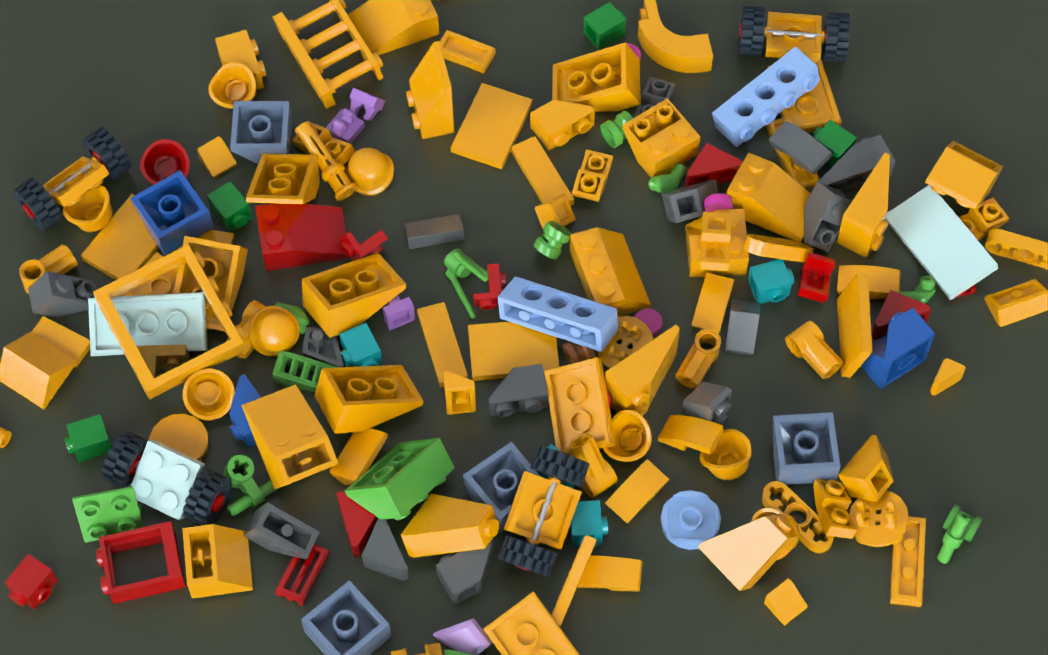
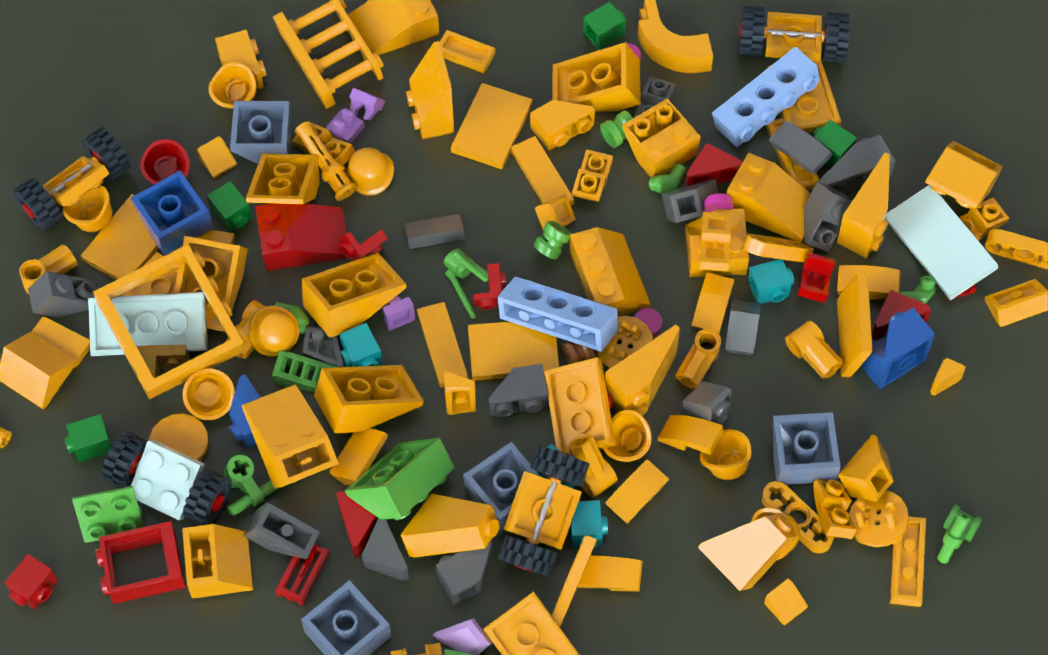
light blue tile [660,490,721,550] -> none

